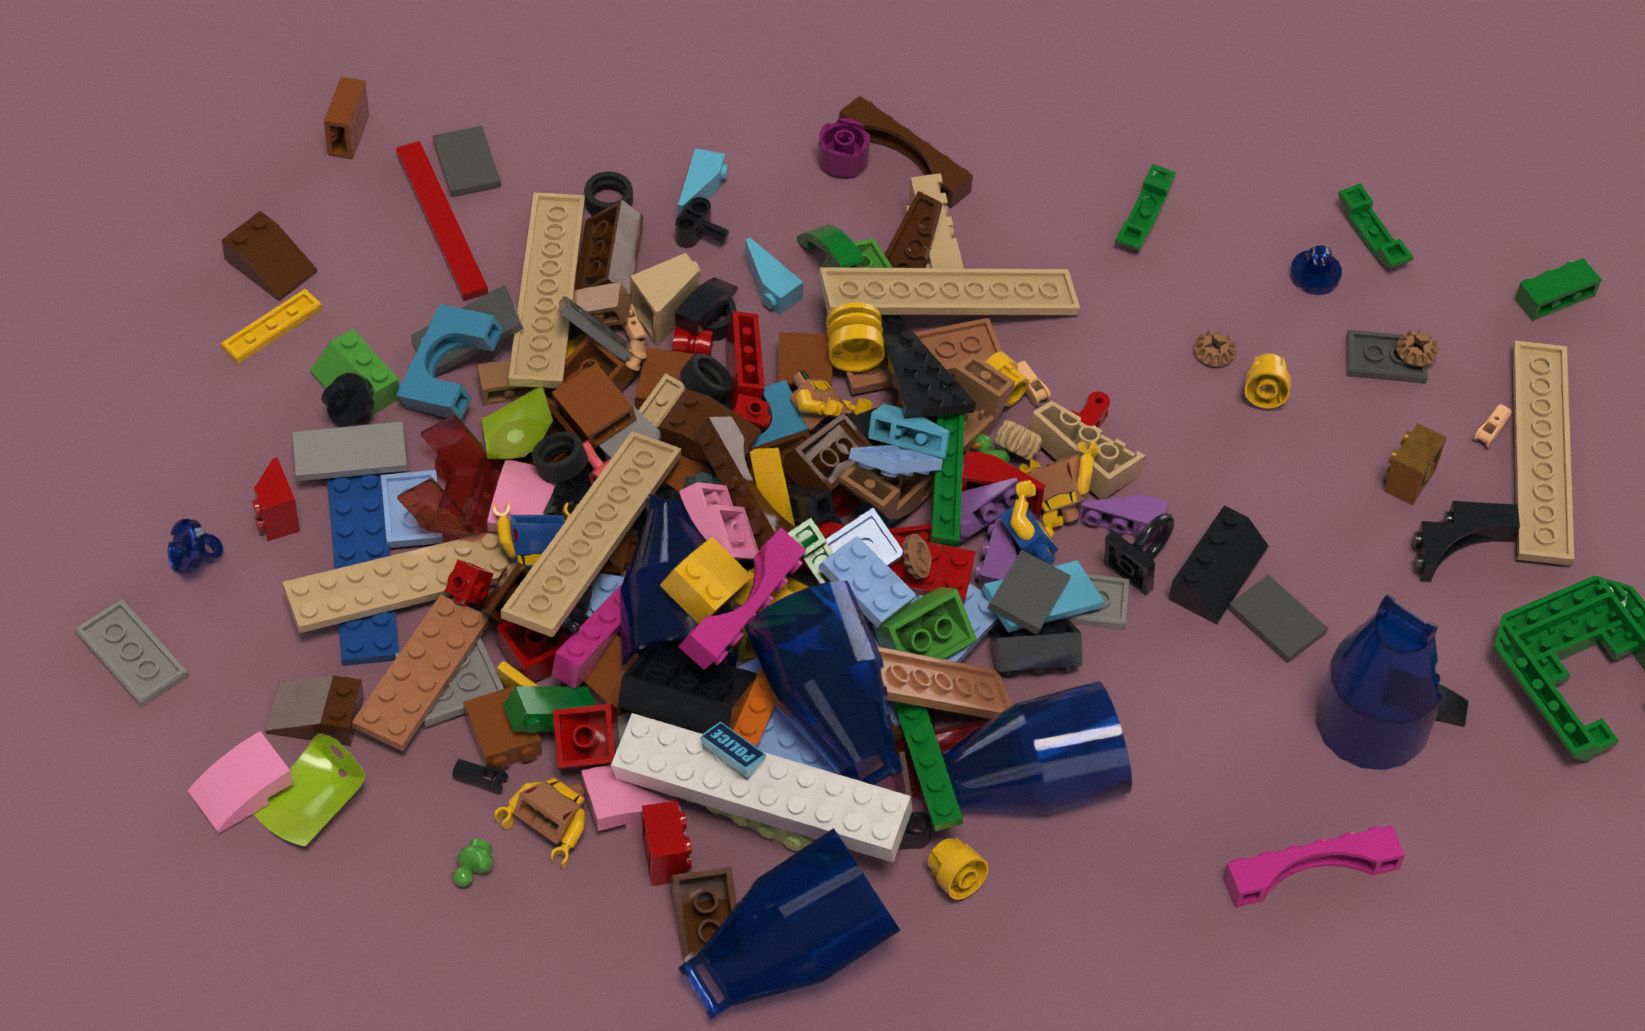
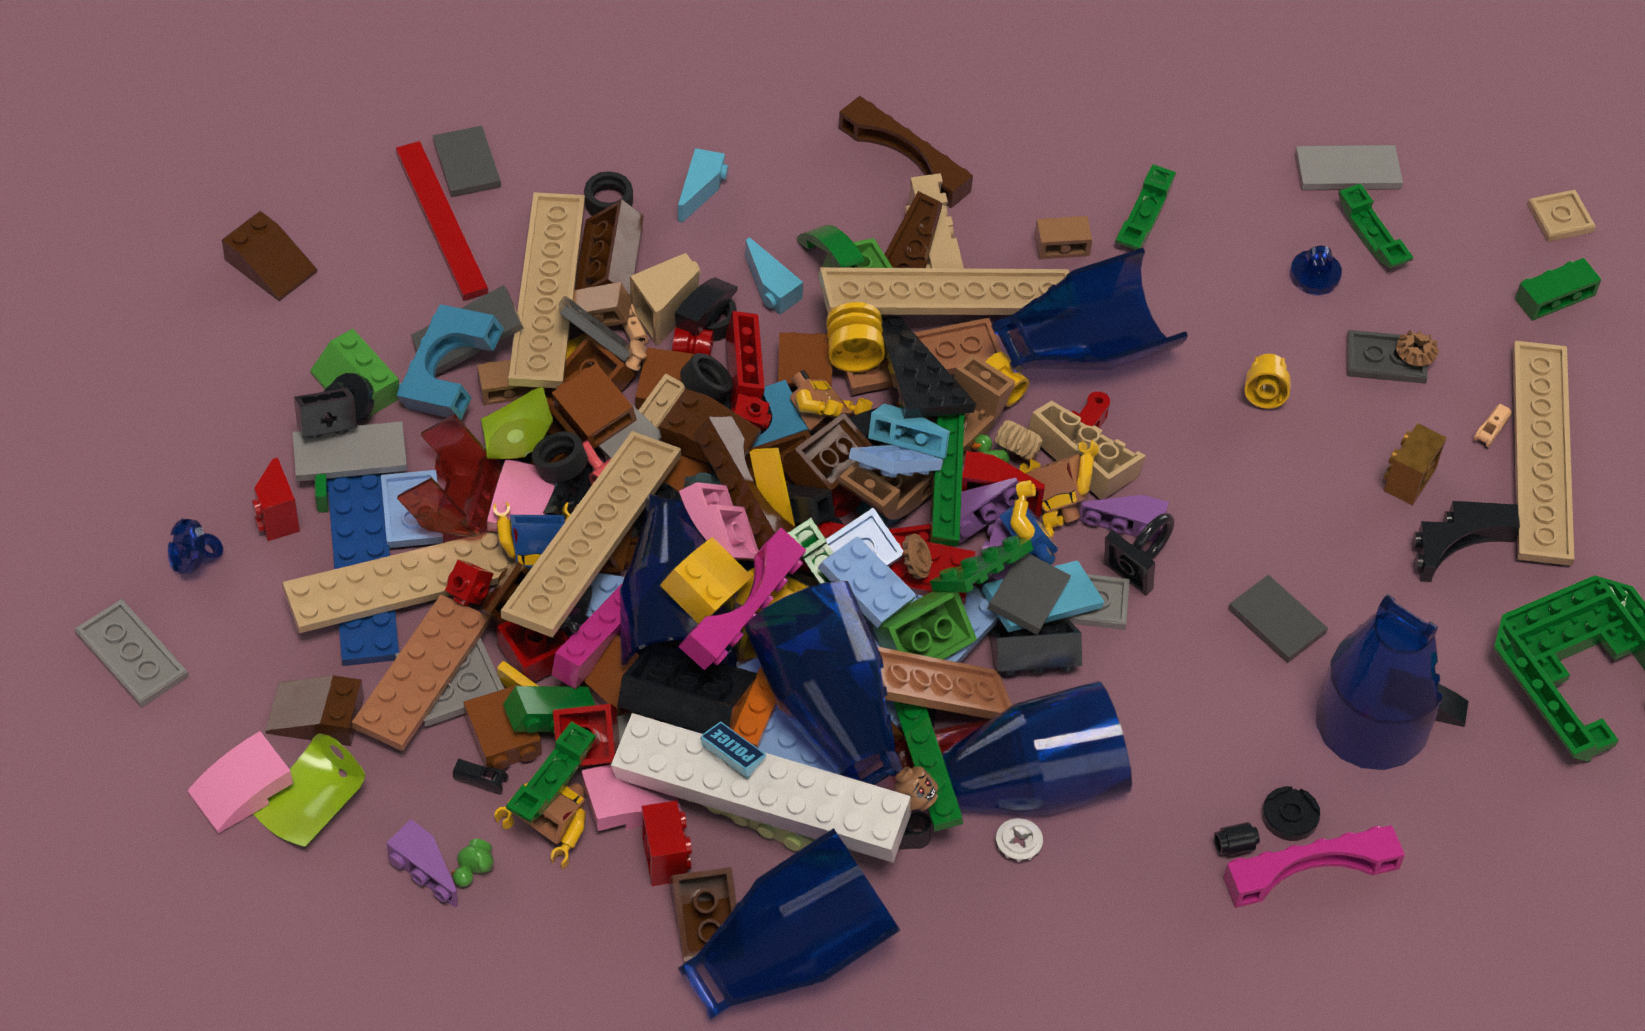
yellow tile [221,289,322,365] -> none
dark orange brick [324,77,369,160] -> none
black beam [675,197,729,248] -> none
magenta brick [818,118,870,179] -> none
yellow piece [927,837,989,900] -> none
light nougat bar [1017,361,1051,406] -> none
black slope [1168,505,1269,625] -> none
medium nougat gear [1194,330,1236,367] -> none
none -> black brick [294,388,357,438]
none -> green tile [315,474,328,513]
none -> medium lavender slope [386,819,458,907]
none -> green slope [506,721,596,823]
none -> medium nougat head [894,766,938,811]
none -> green wing [930,536,1034,593]
none -> clear blue windscreen [991,248,1188,372]
none -> white gear [996,818,1043,863]
none -> medium nougat brick [1034,216,1093,259]
none -> black brick [1214,822,1260,856]
none -> black tile [1262,786,1320,841]
none -> light grey tile [1295,145,1403,190]
none -> tan tile [1527,189,1596,242]

